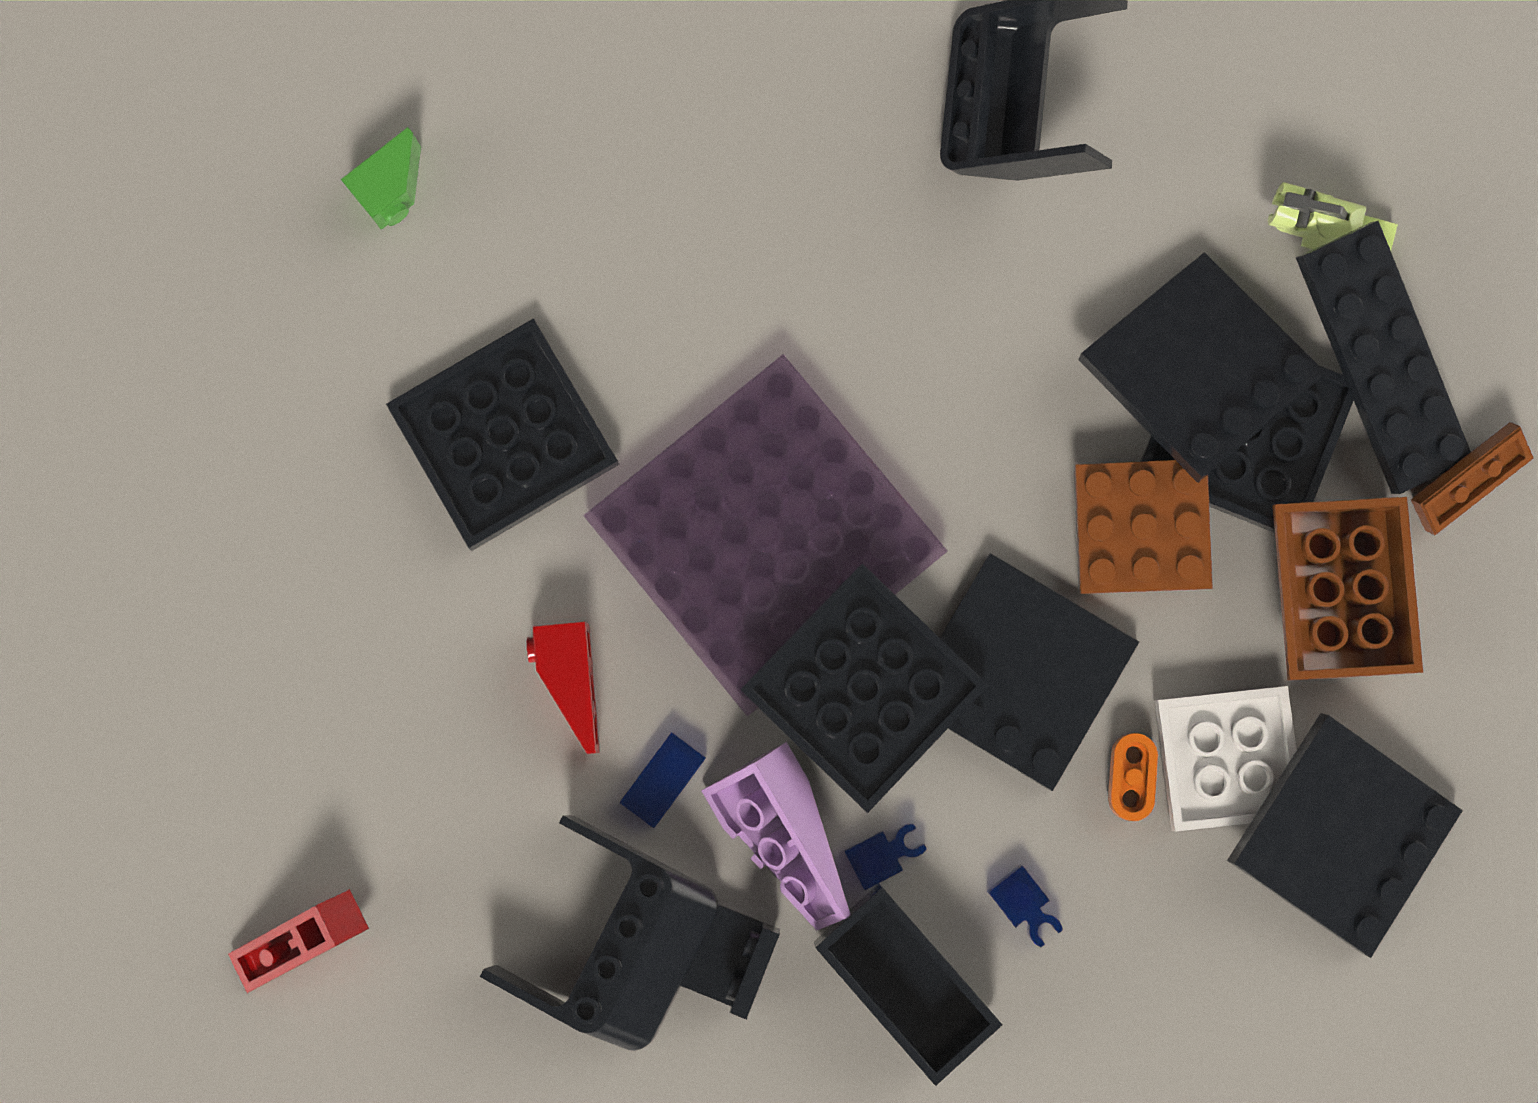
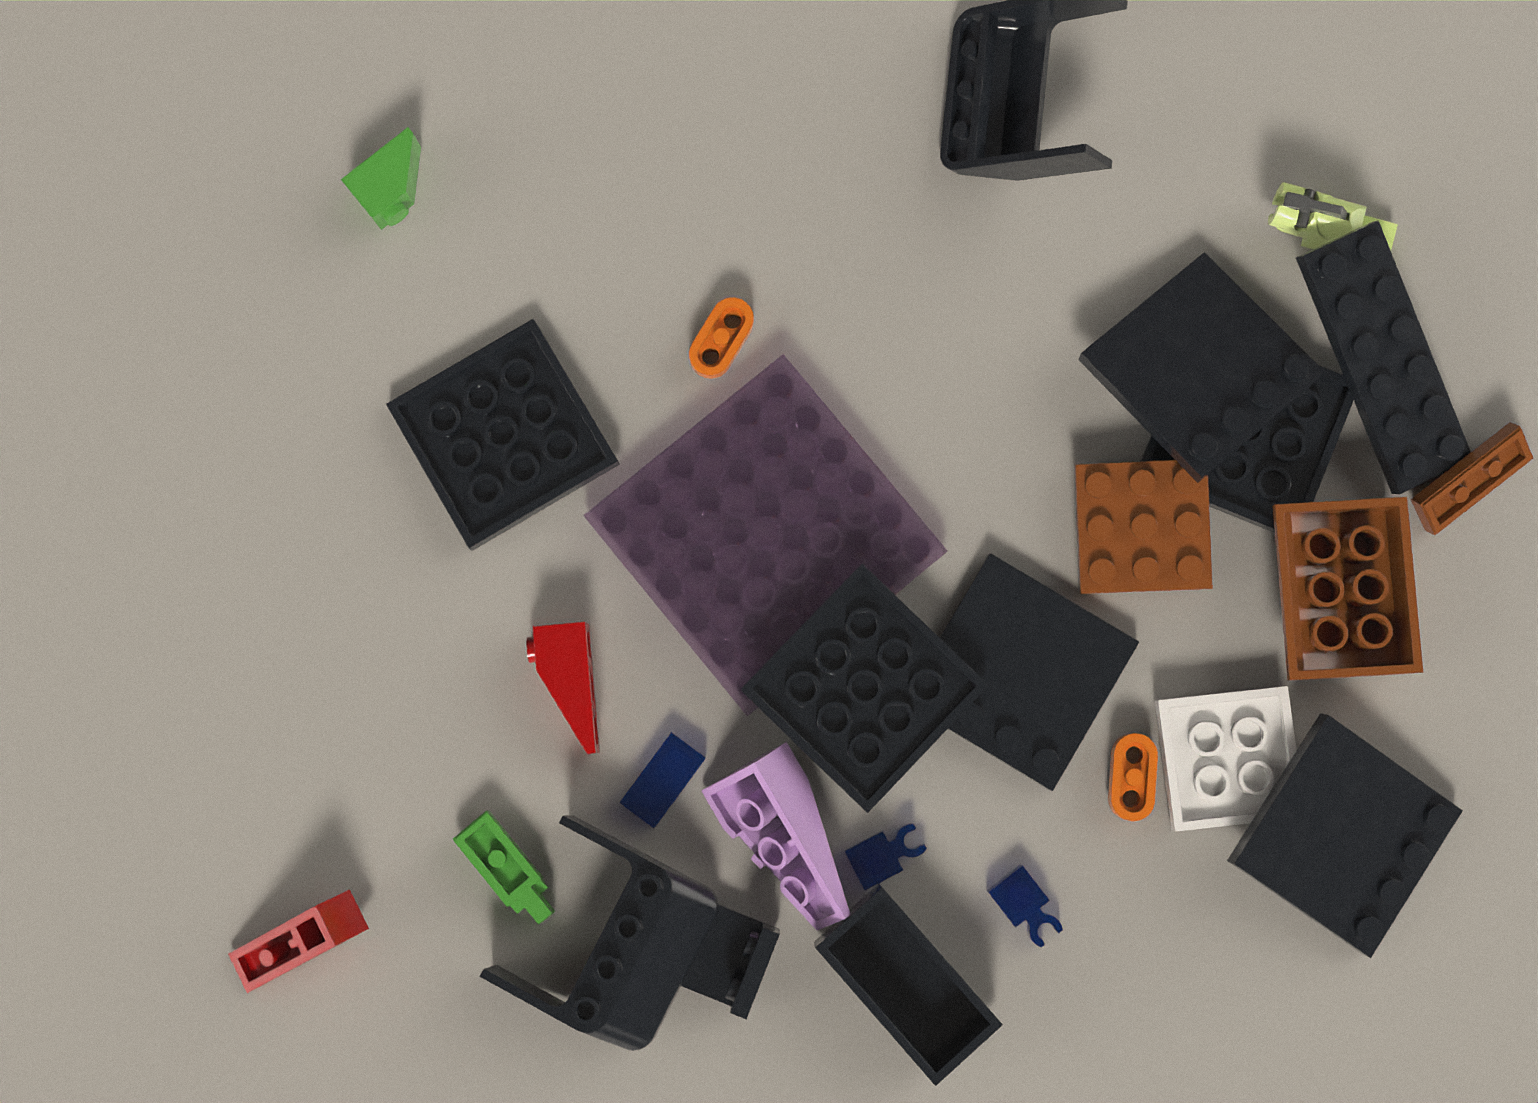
none -> bright green hinge [453,810,555,924]
none -> orange plate [689,297,754,379]

